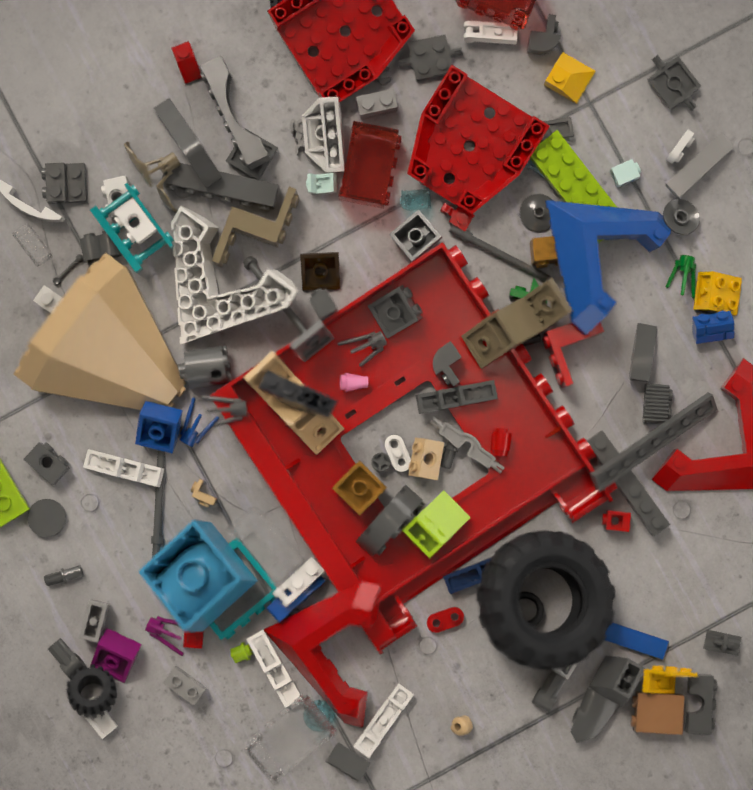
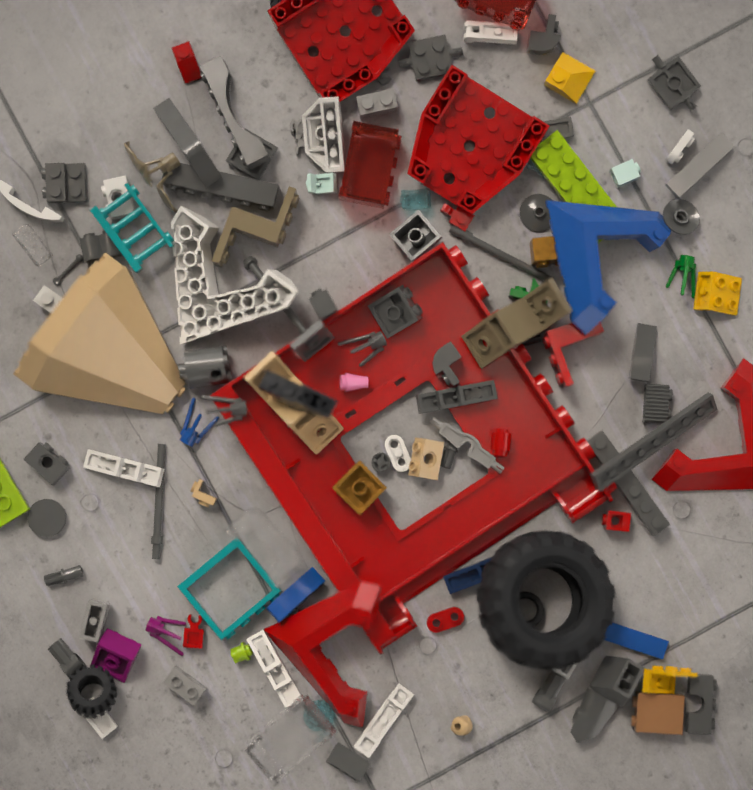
white brick [114,198,158,245] -> none
blue brick [135,401,183,454] -> none
dark azure piece [138,520,258,632] -> none
white plate [272,557,325,608] -> none
dark brown slope [300,252,340,291] -> none
dark grey brick [355,485,424,557] -> none
lime slope [402,490,471,558] -> none
blue brick [692,311,735,344] -> none
dark grey hips [703,629,742,656] -> none

